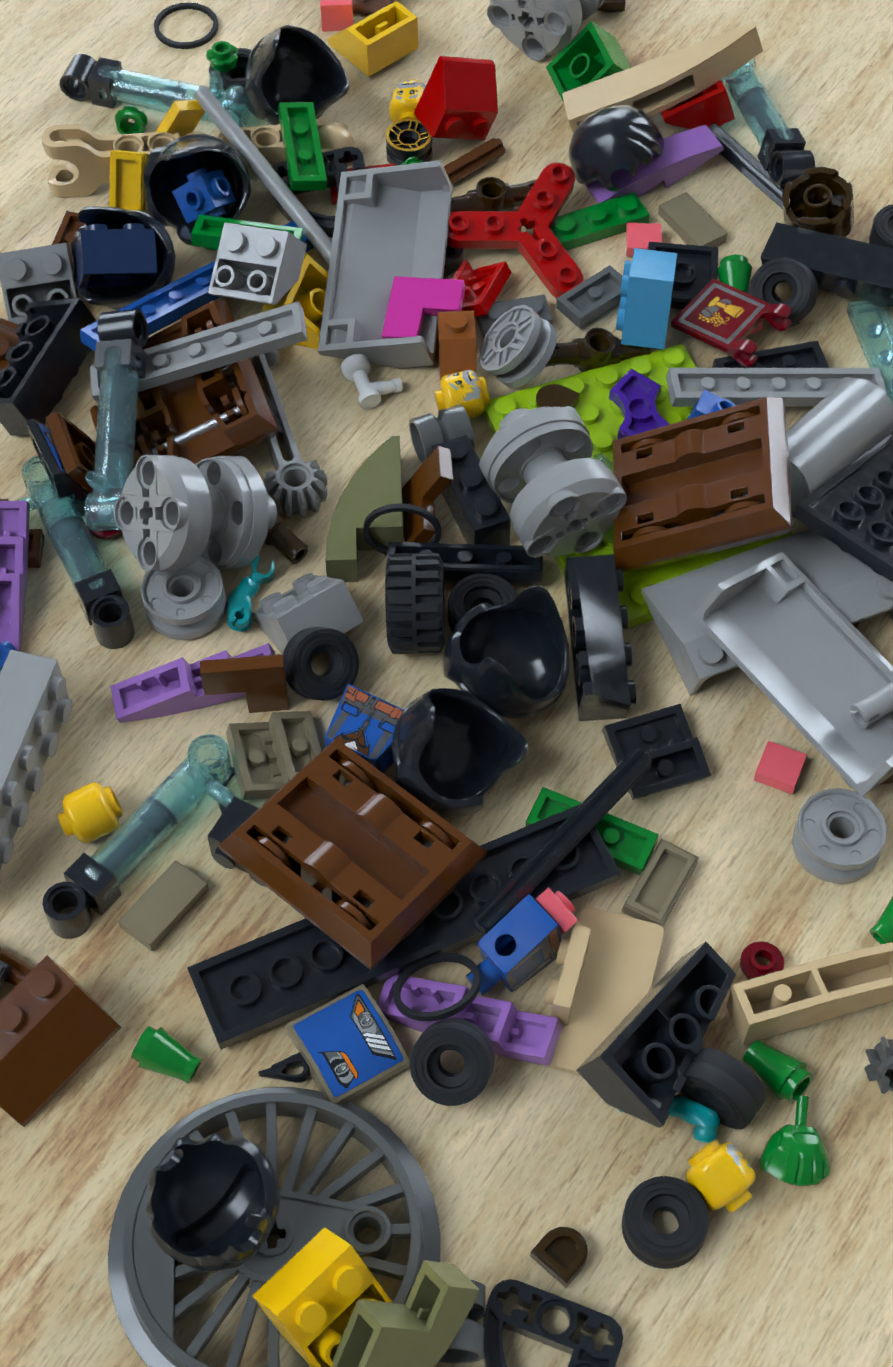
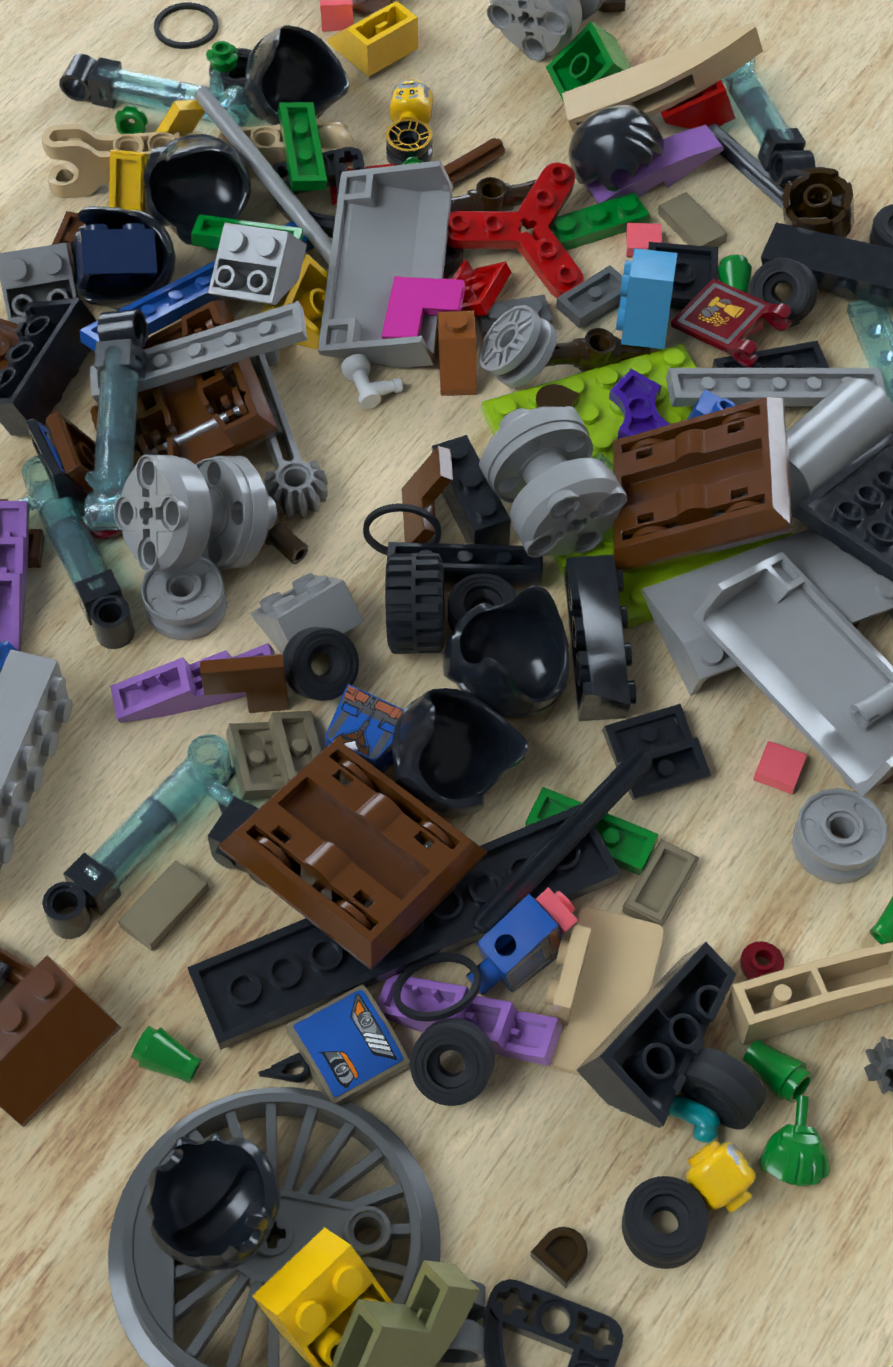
yellow head [57,782,124,844] -> none
blue brick [172,168,236,224] -> none
teal arm [227,555,275,632] -> none
olive slope [325,436,403,582] -> none
dark grey wheel [409,404,475,464] -> none
red slope [414,56,498,140] -> none
yellow head [434,370,490,419] -> none

